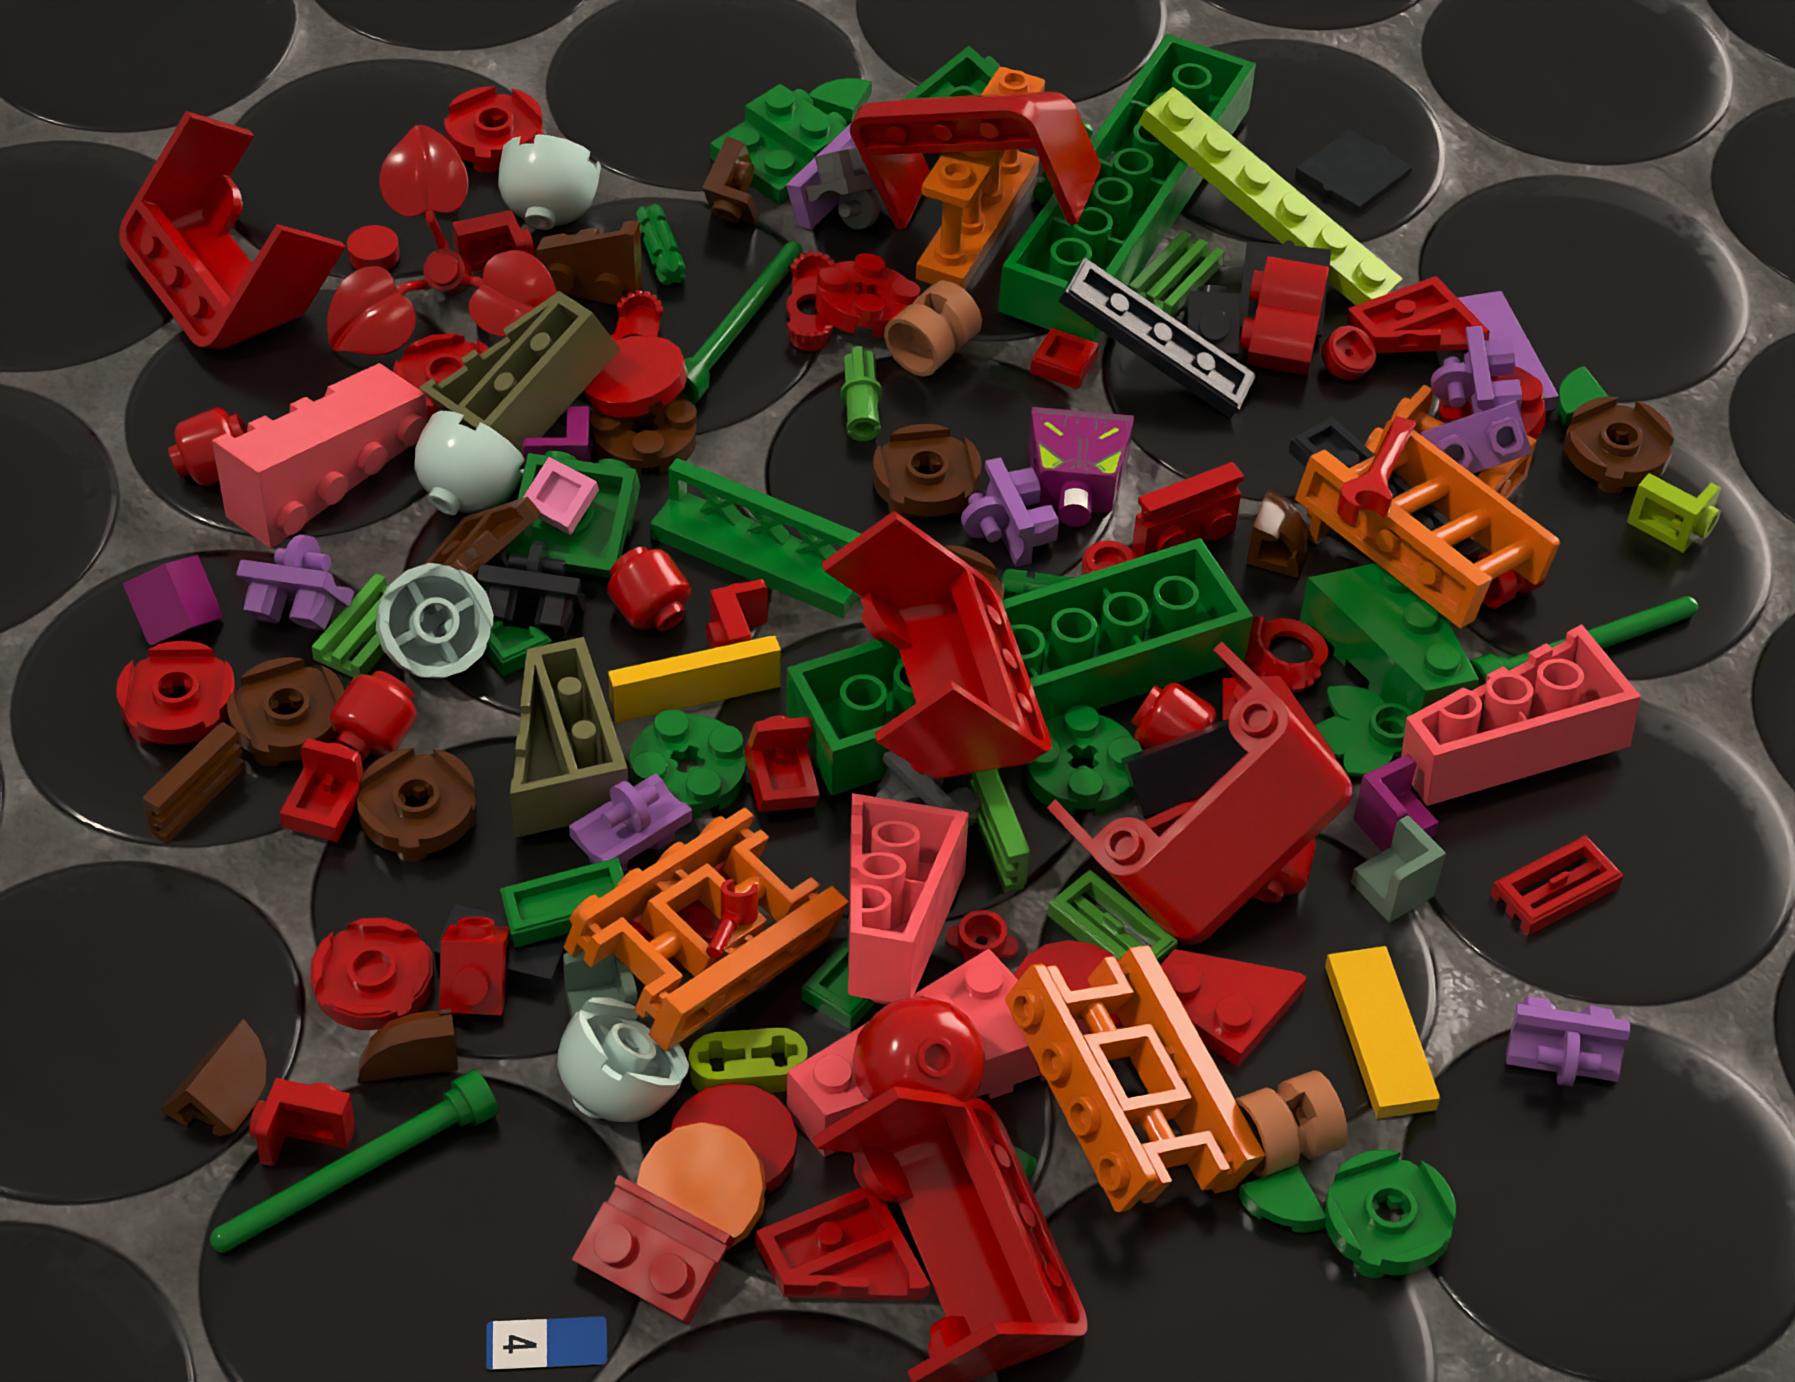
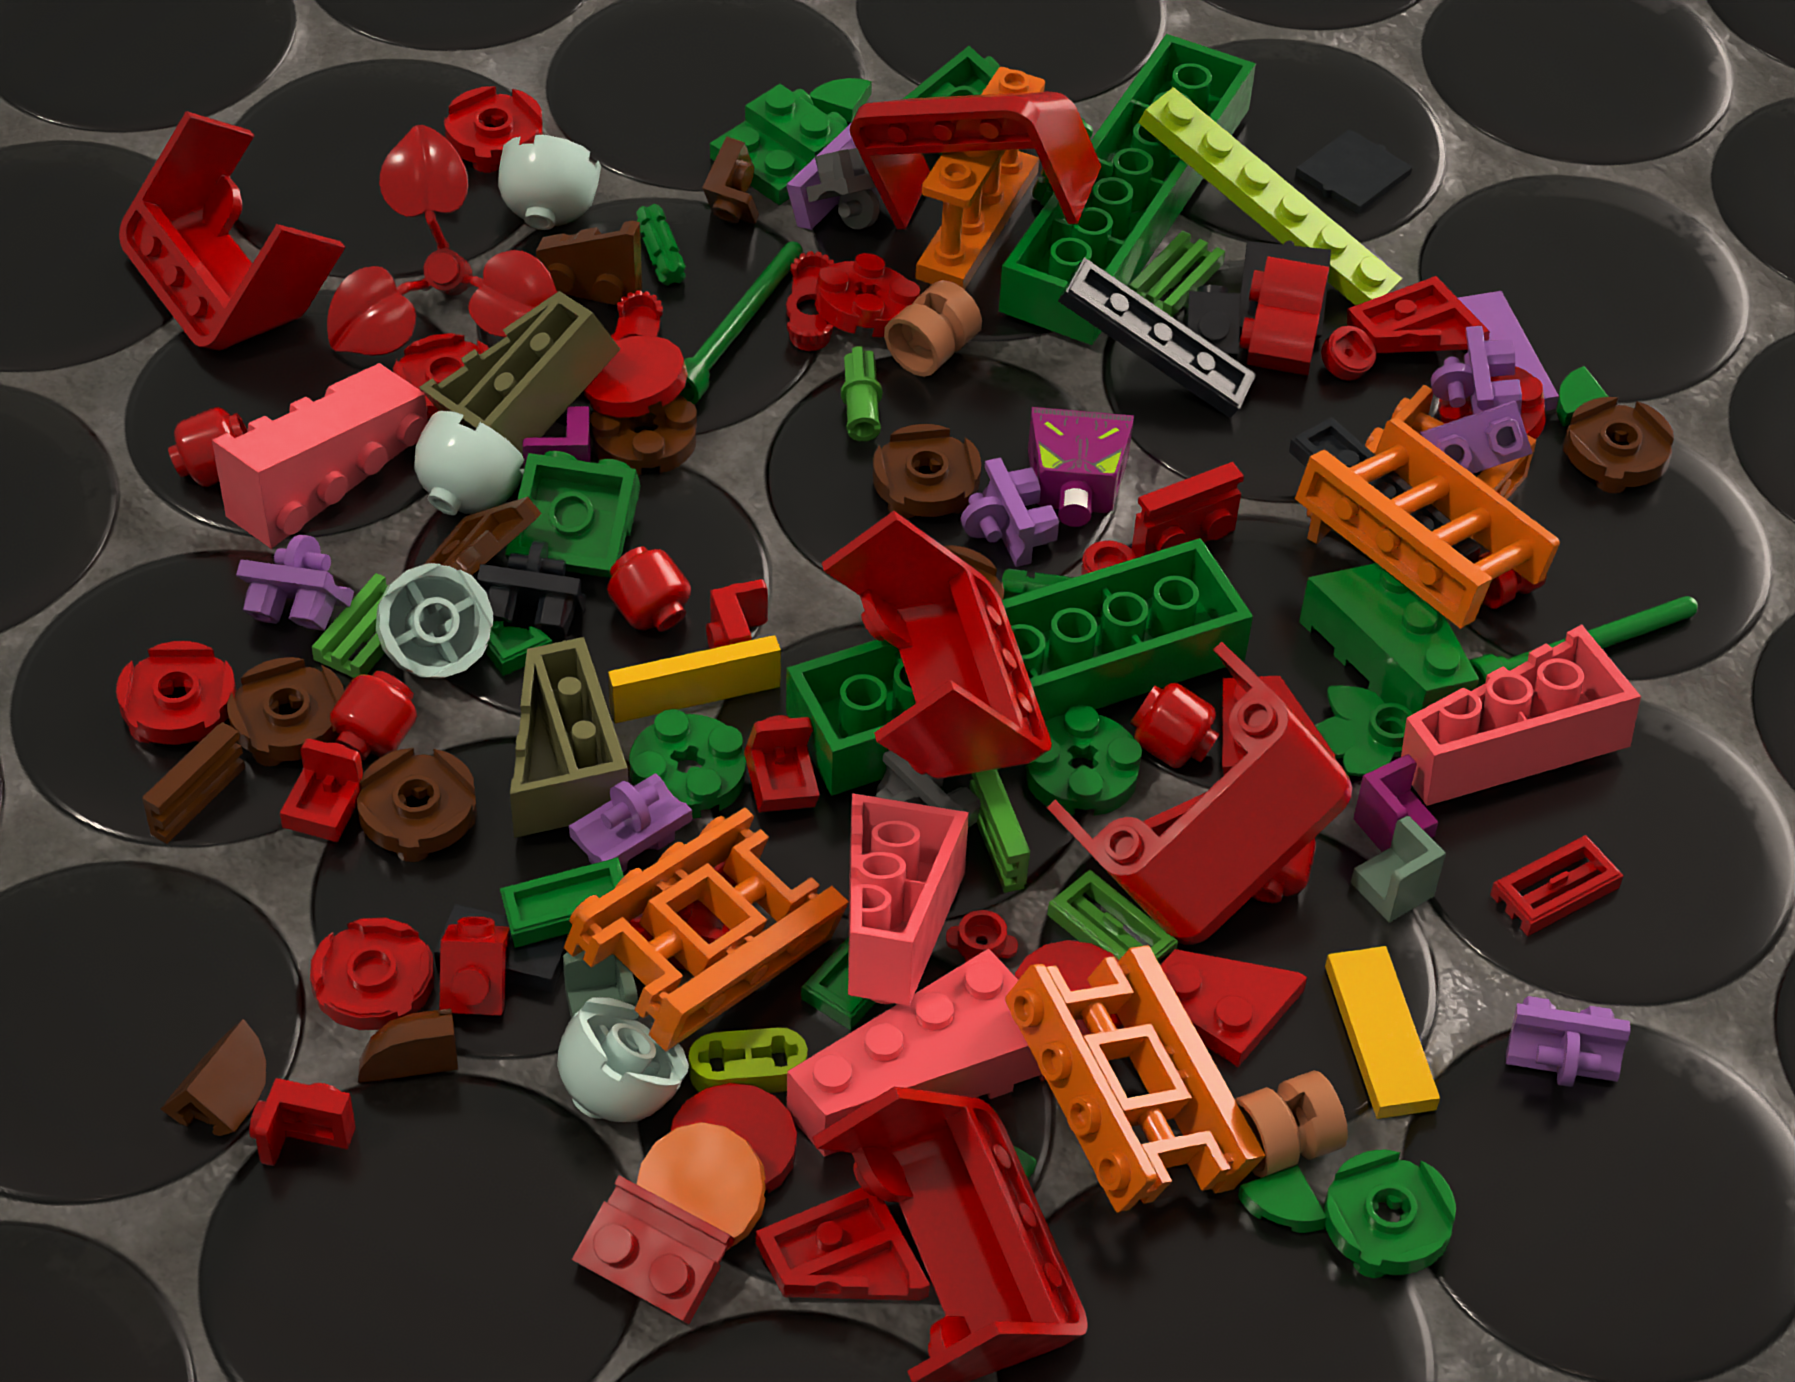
magenta panel [122,555,223,645] -> none
green piece [210,1069,499,1252] -> none
red tile [347,225,400,270] -> none
red bracket [452,210,535,272] -> none
sticker [486,1316,607,1370] -> none
bright pink plate [523,457,599,535] -> none
green fence [650,458,861,618] -> none
red hand [706,879,758,959] -> none
red cylinder [852,996,986,1102] -> none
red tile [1030,328,1099,389] -> none
black tile [1121,719,1246,817] -> none
red piece [1244,616,1328,693] -> none
reddish brown brick [1246,489,1308,578] -> none
red piece [1337,416,1416,525] -> none
lime bracket [1627,473,1721,553] -> none

